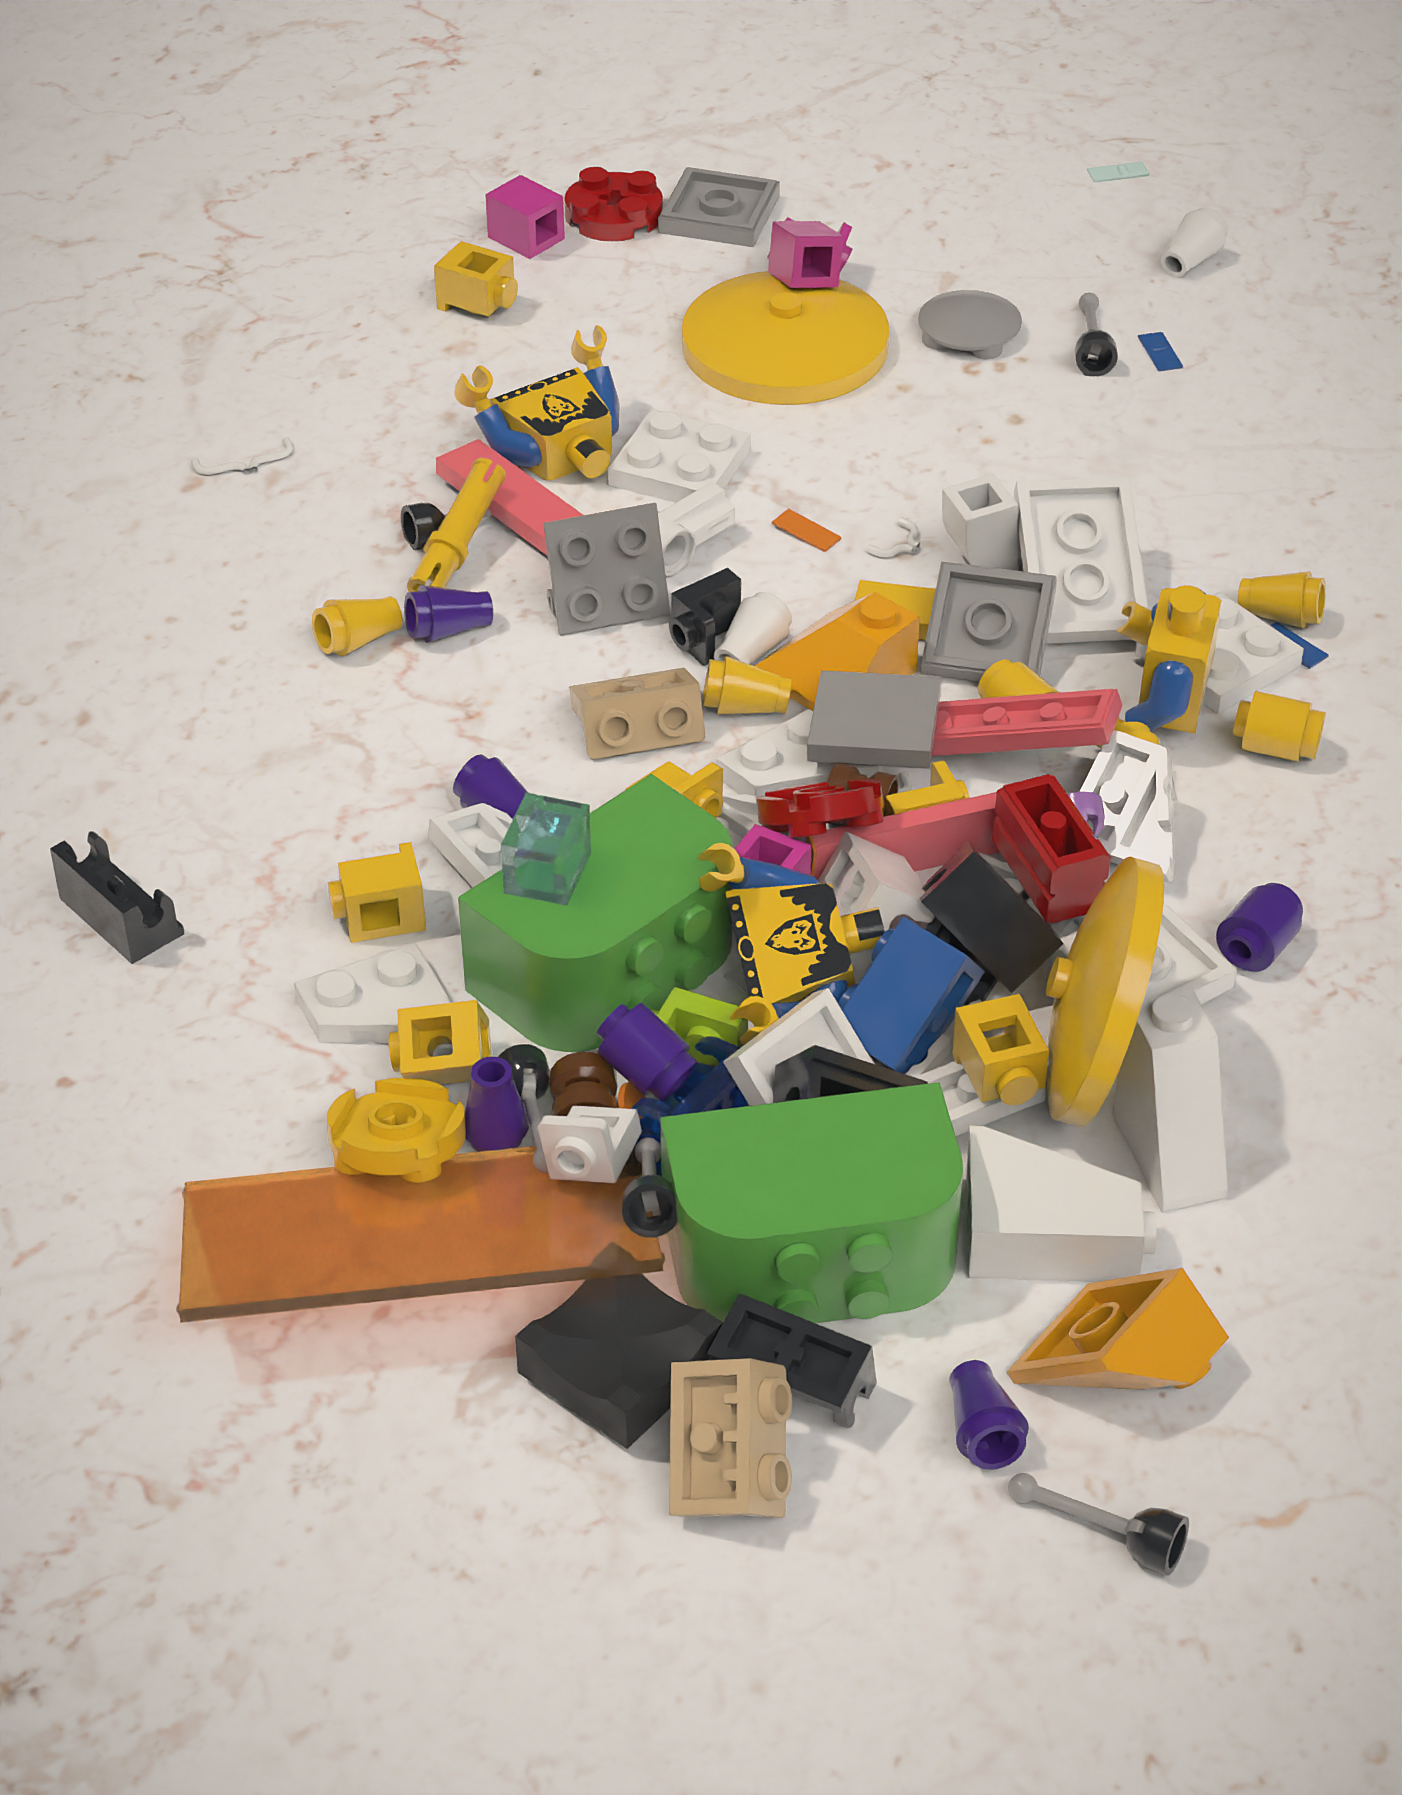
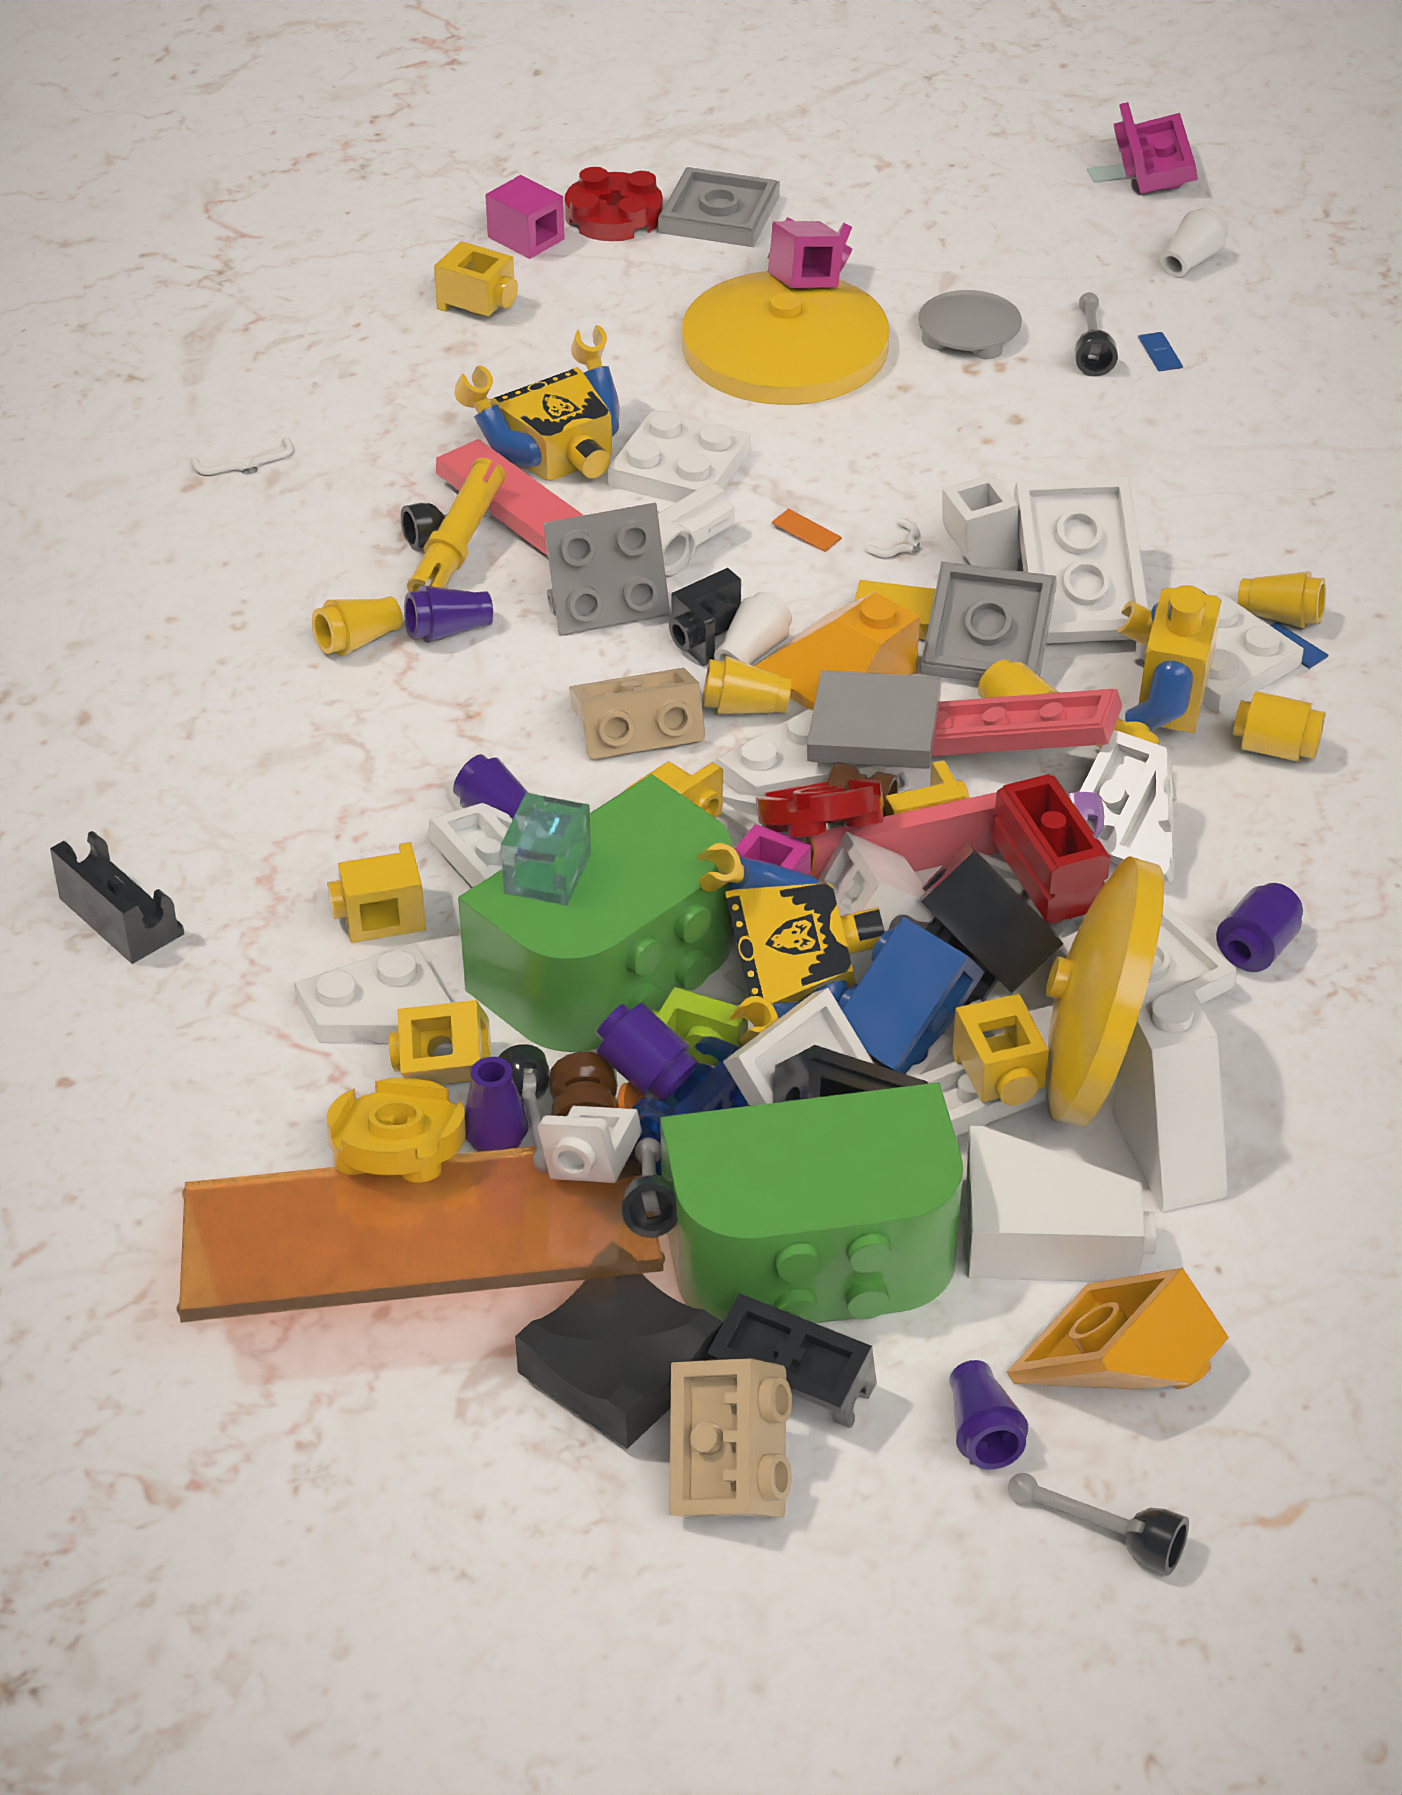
none -> dark pink bracket [1113,102,1198,194]

